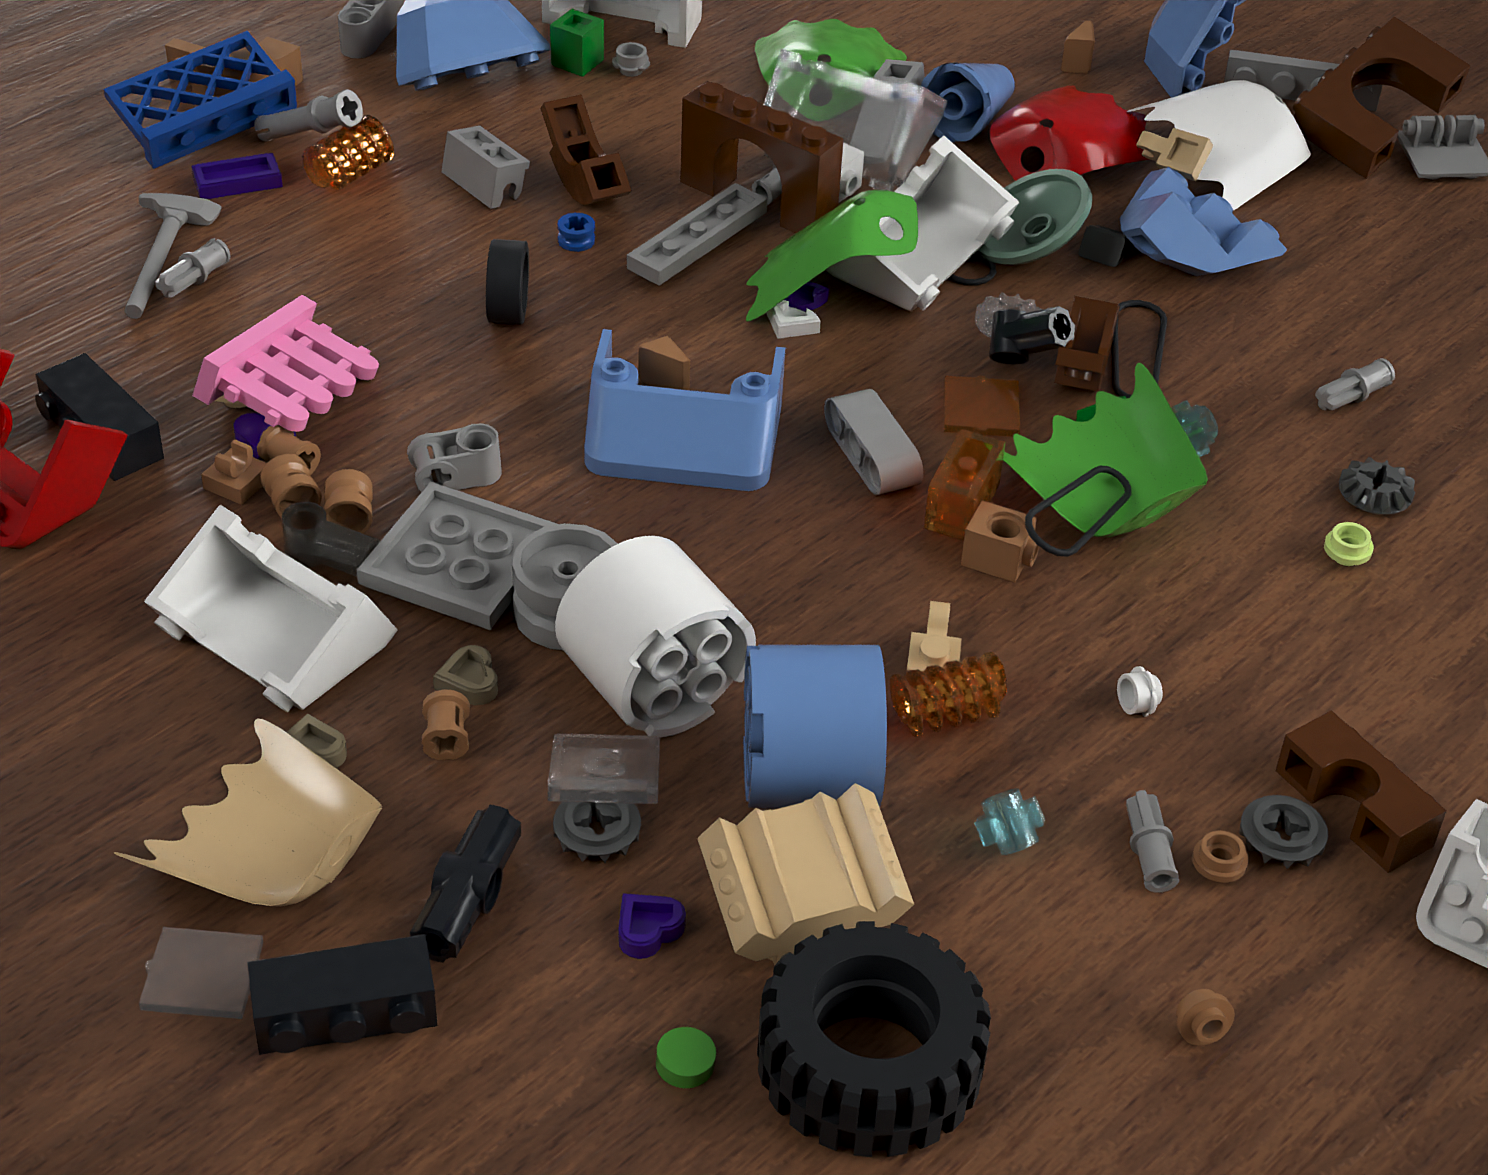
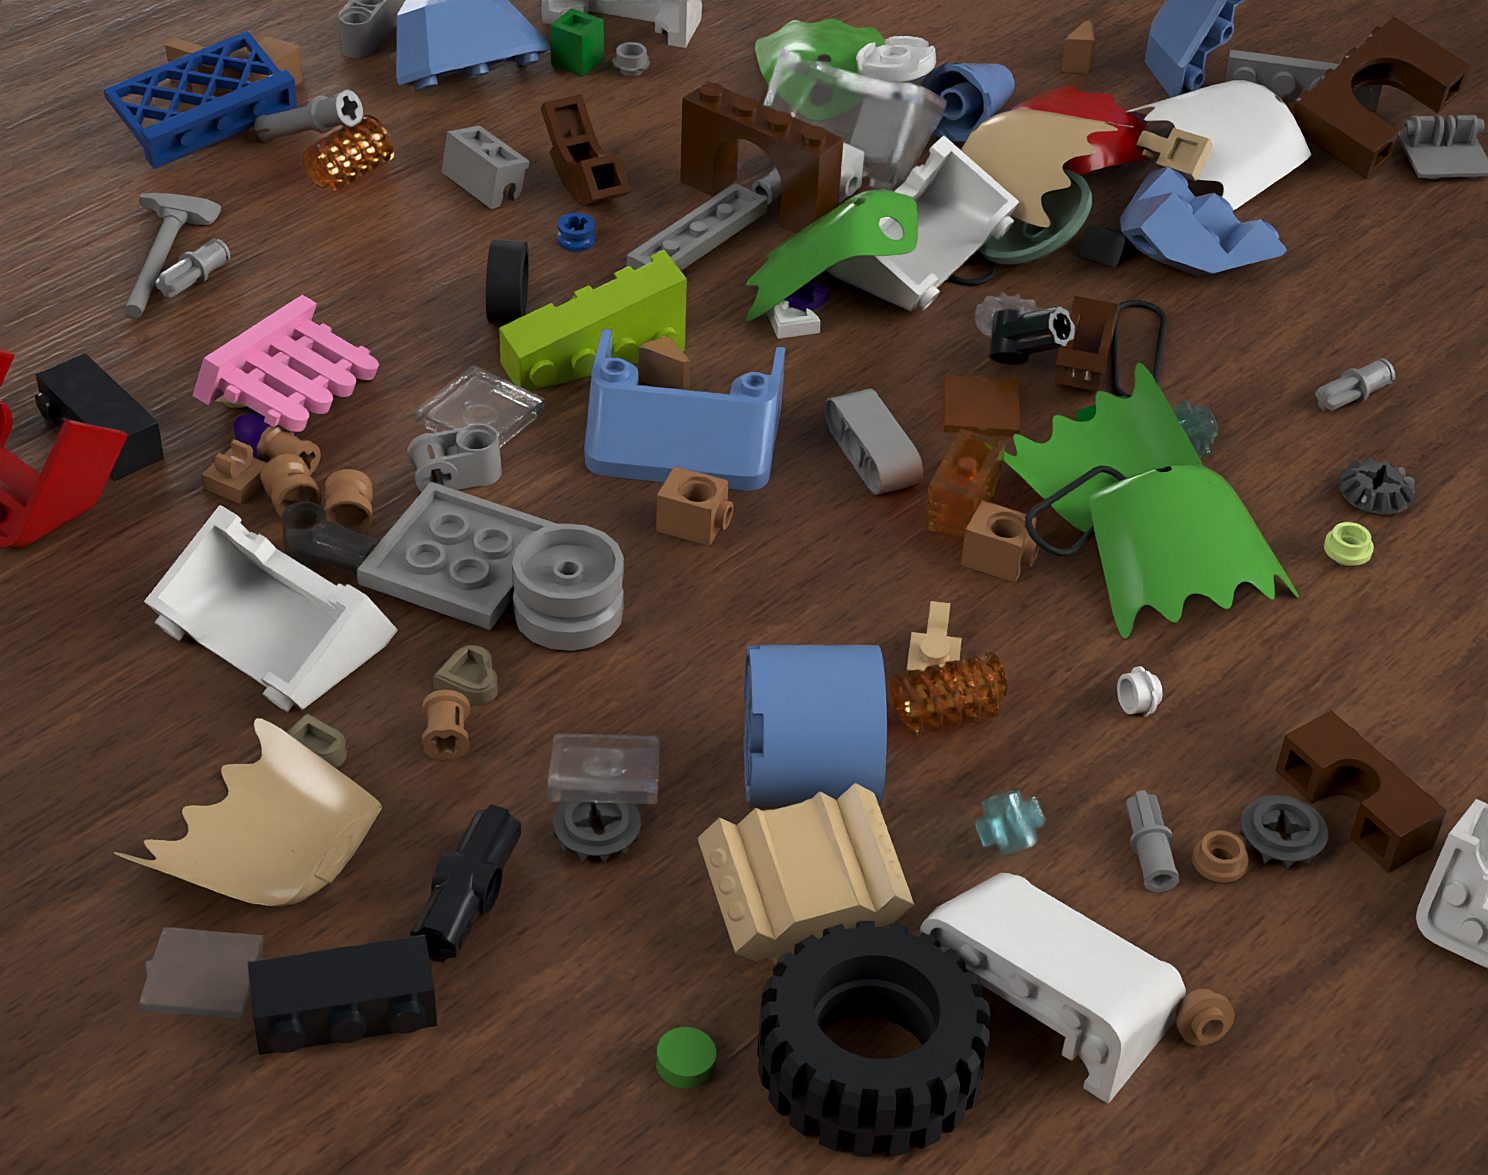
dark purple tile [191,153,283,199] -> none
white brick [555,536,756,738] -> none
dark purple tile [618,893,686,959] -> none
none -> clear tile [415,364,545,448]
none -> lime wedge [499,250,687,394]
none -> medium nougat brick [656,466,733,546]
none -> white tile [856,36,936,83]
none -> white windscreen [919,873,1186,1104]
none -> tan piece [961,109,1133,227]
none -> bright green piece [1090,464,1299,639]

